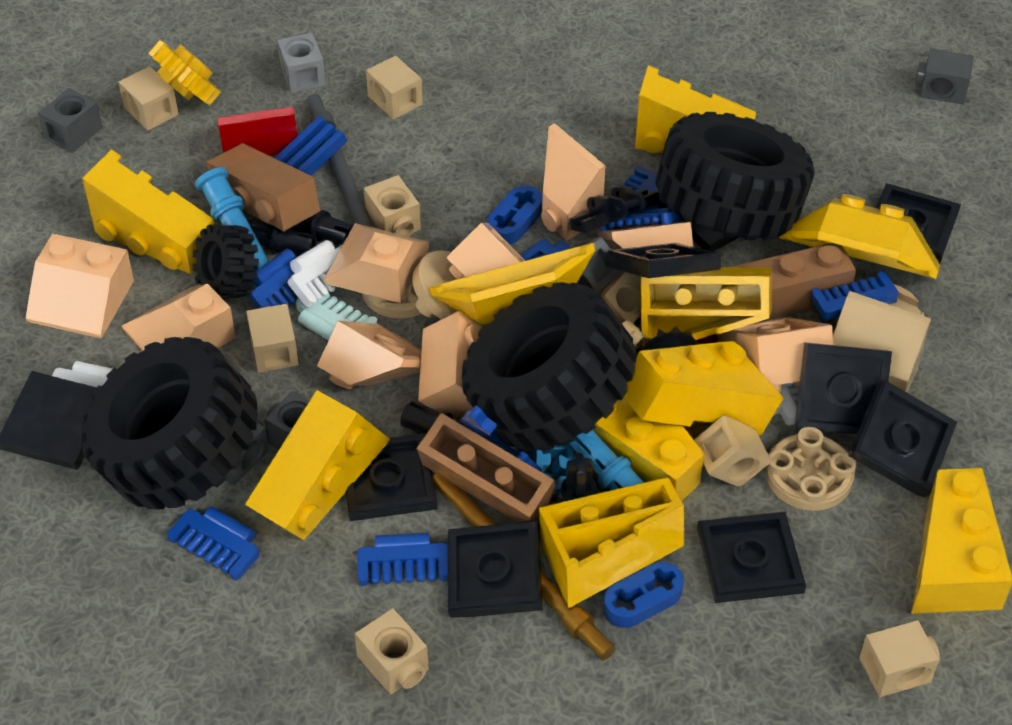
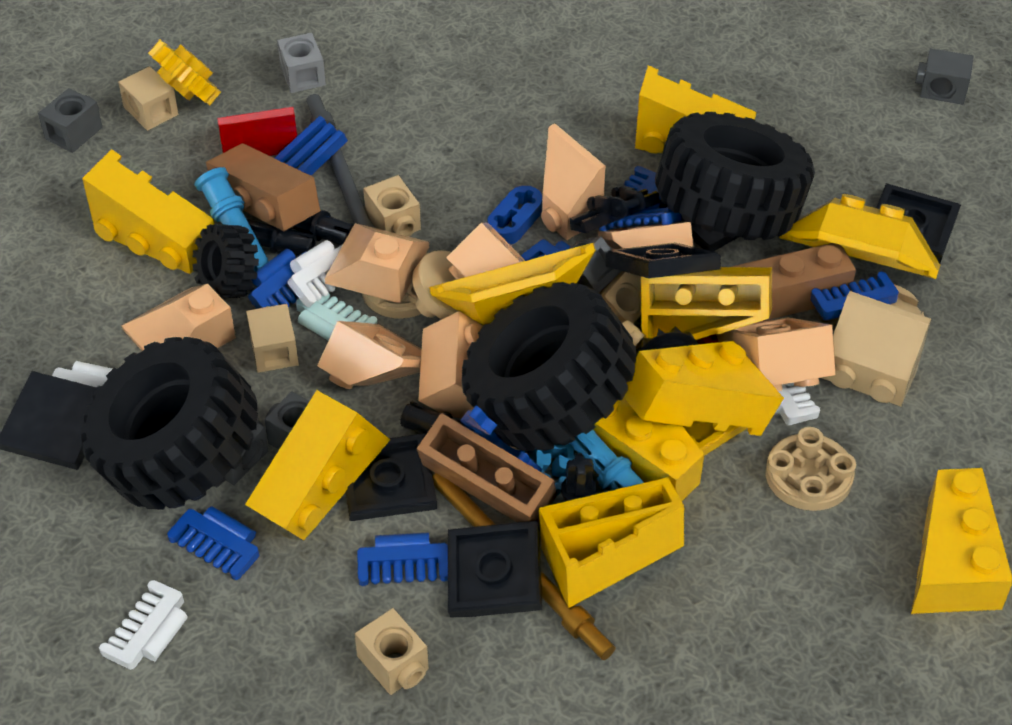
light nougat slope [26,233,134,339] -> none
tan brick [366,56,423,119] -> none
blue beam [603,562,684,628] -> none
tan brick [694,415,772,487] -> none
black tile [697,512,806,603] -> none
black tile [795,342,892,434] -> none
black tile [848,380,957,497] -> none
tan brick [859,620,940,697] -> none
none -> white piece [99,580,188,670]

